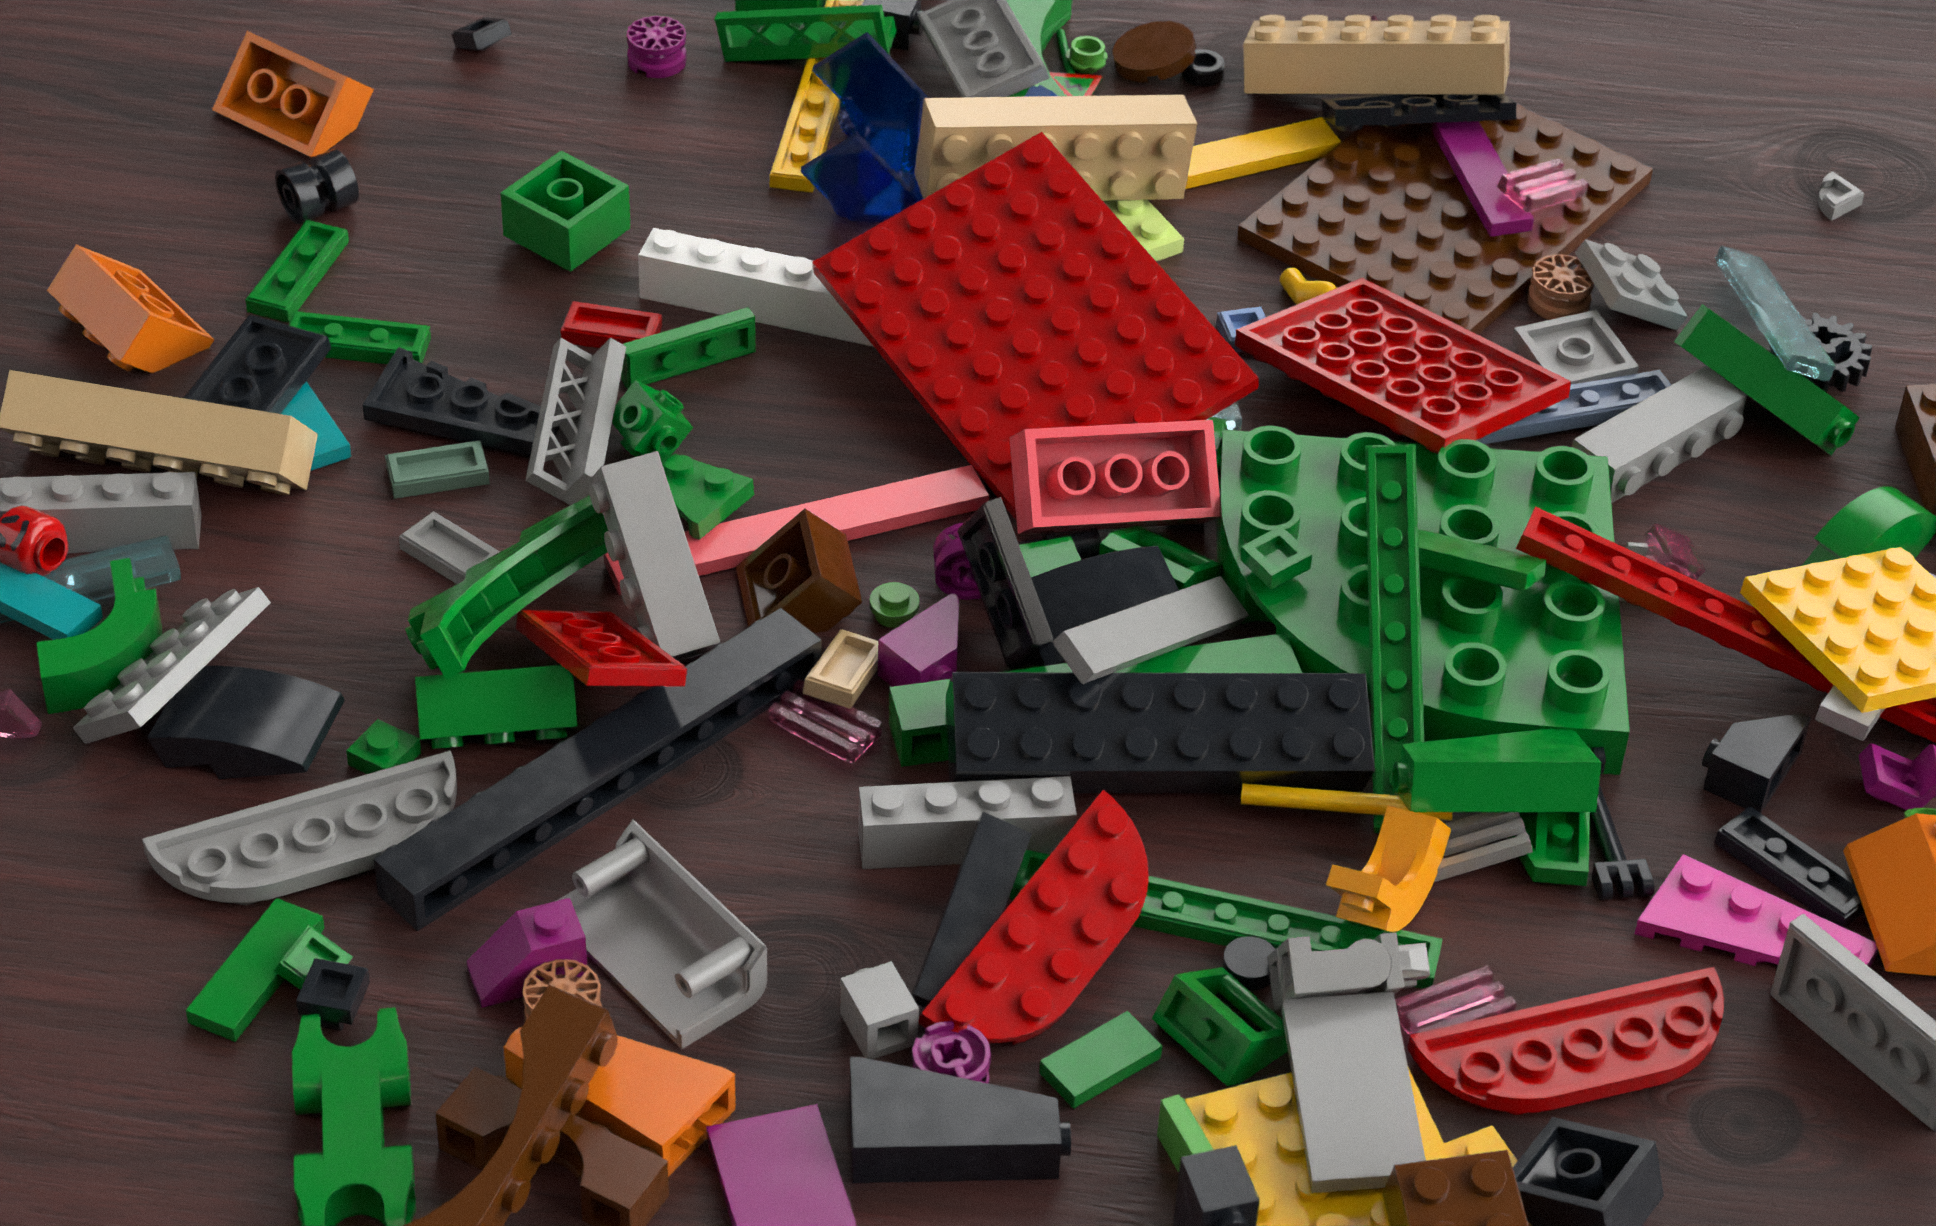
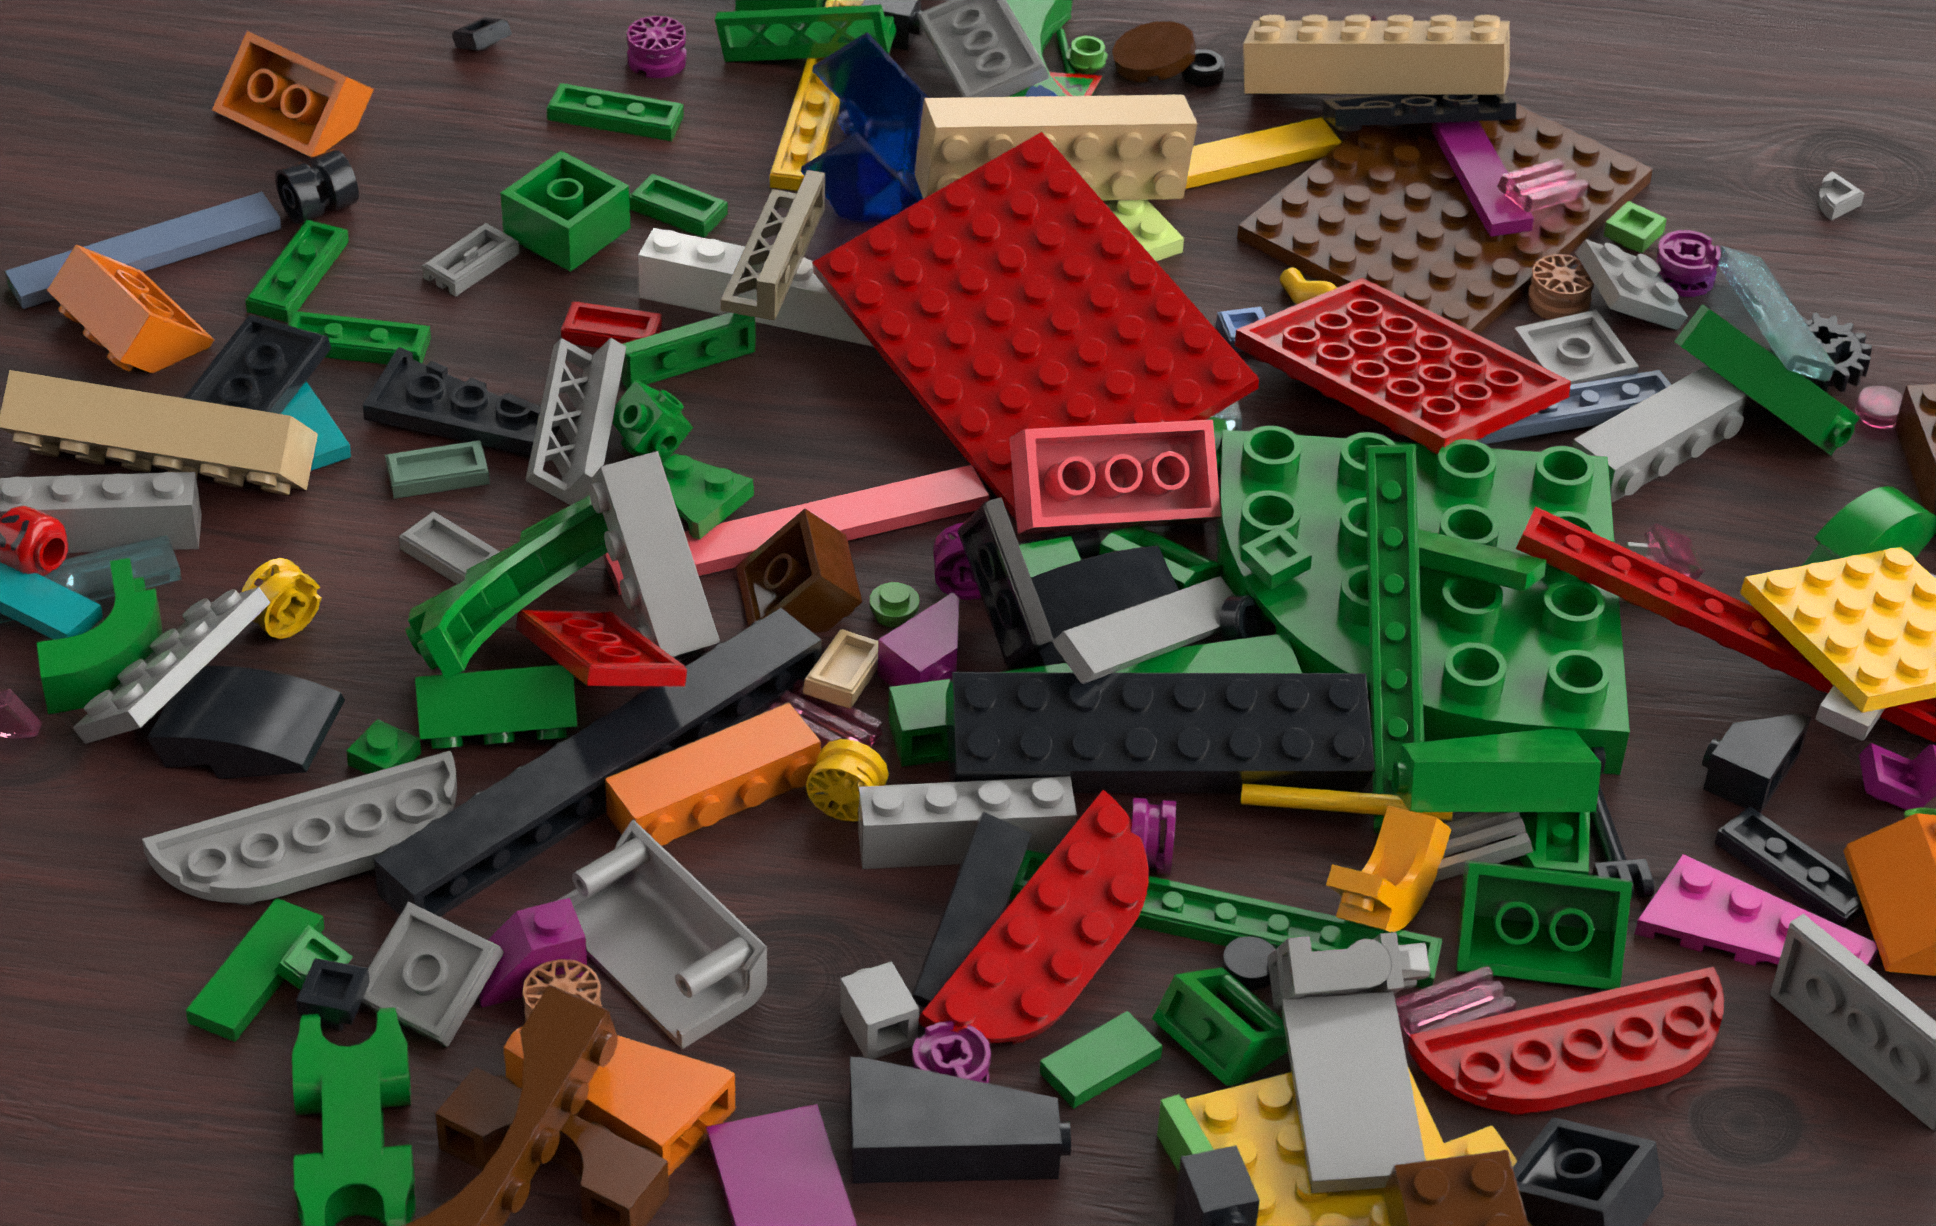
none -> sand blue tile [5,192,281,309]
none -> yellow wheel [242,558,322,639]
none -> light grey tile [361,902,504,1048]
none -> light grey tile [422,223,519,297]
none -> green tile [546,83,684,141]
none -> orange brick [605,703,821,846]
none -> green tile [629,174,728,238]
none -> dark tan fence [721,170,825,321]
none -> yellow wheel [806,739,889,821]
none -> magenta wheel [1131,798,1176,875]
none -> black tile [1220,595,1261,641]
none -> green slope [1456,860,1633,990]
none -> bright green plate [1603,201,1667,253]
none -> magenta wheel [1655,230,1721,297]
none -> clear pink tile [1856,385,1903,428]

